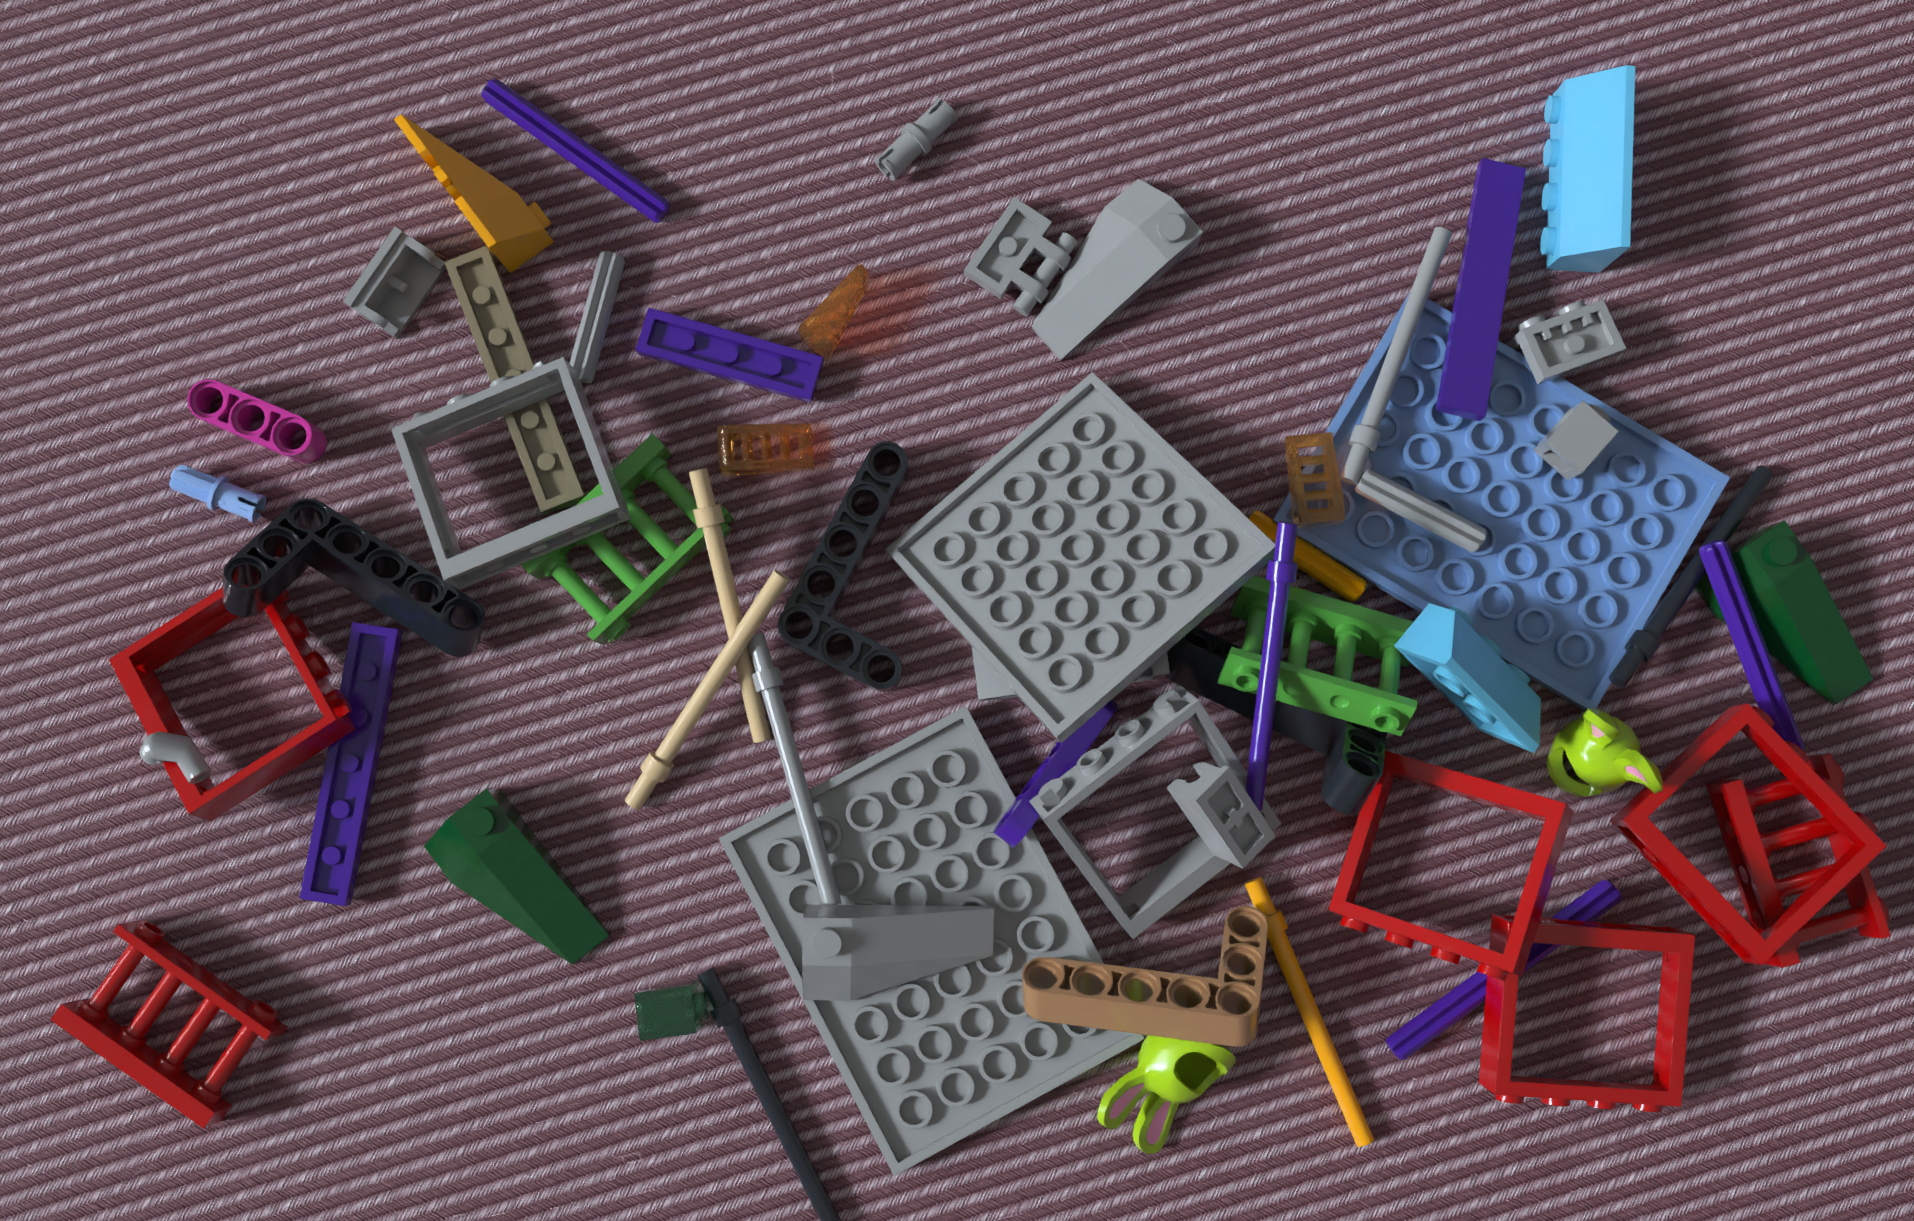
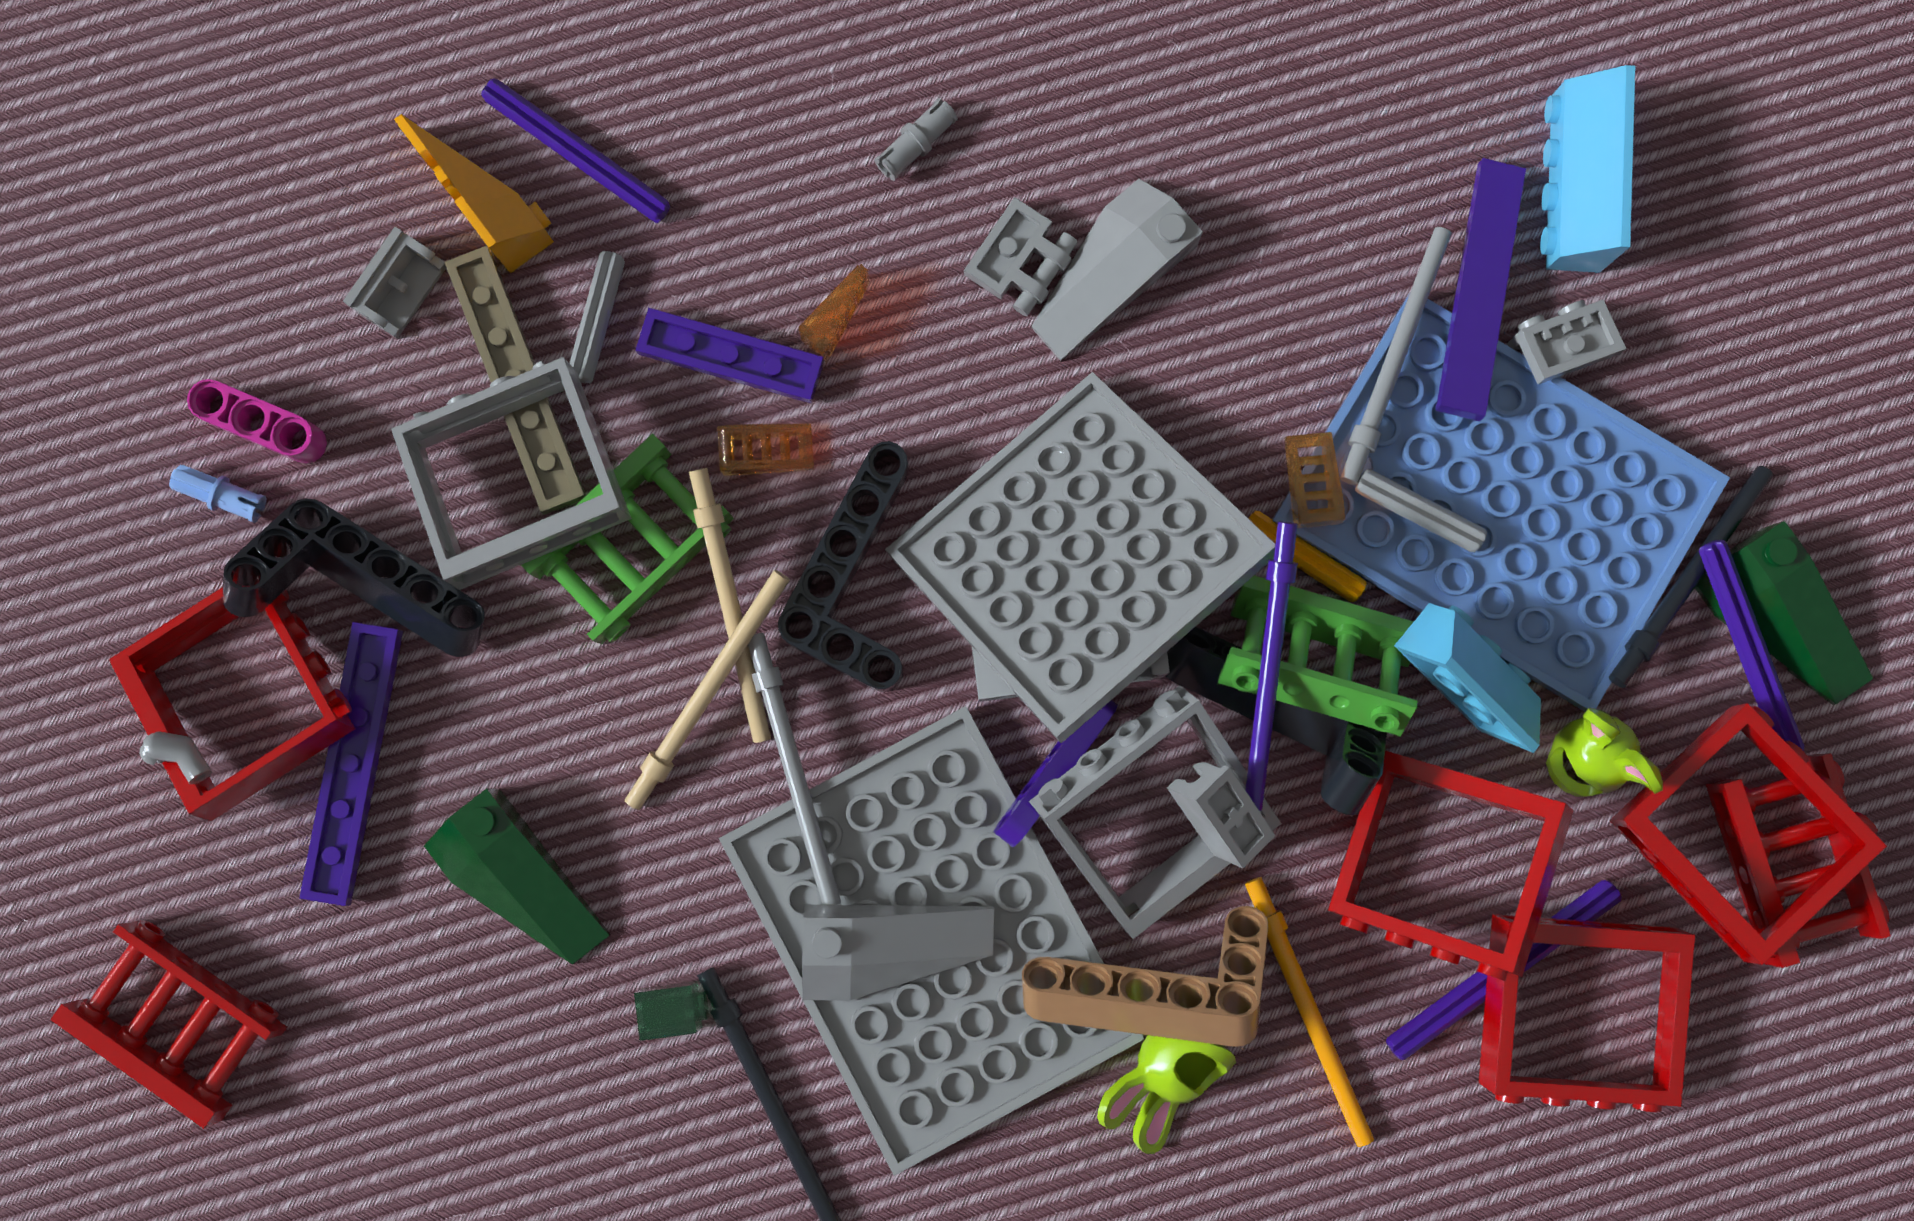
light grey brick [1533,401,1619,480] -> none

